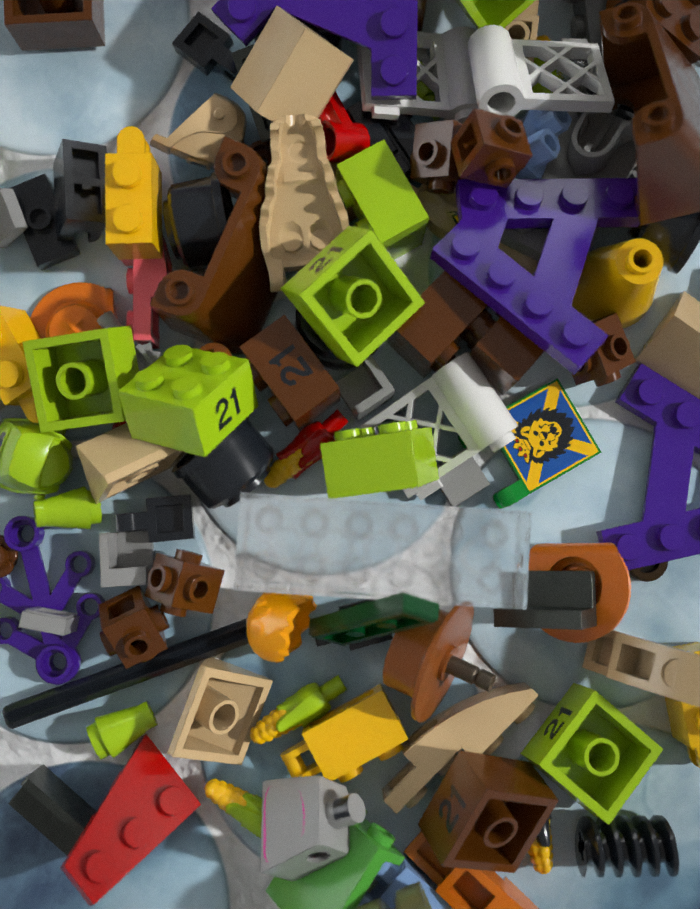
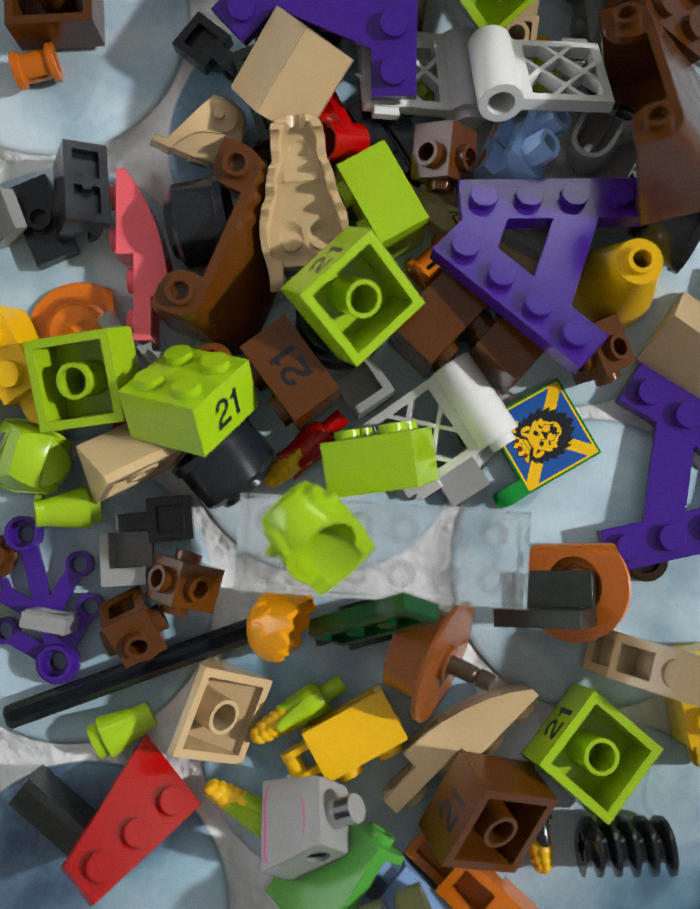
yellow brick [105,126,163,260] -> none
reddish brown brick [450,108,533,188] -> none
none -> orange bush [8,42,64,91]
none -> lime helmet [260,480,375,595]
none -> orange bush [403,235,445,291]

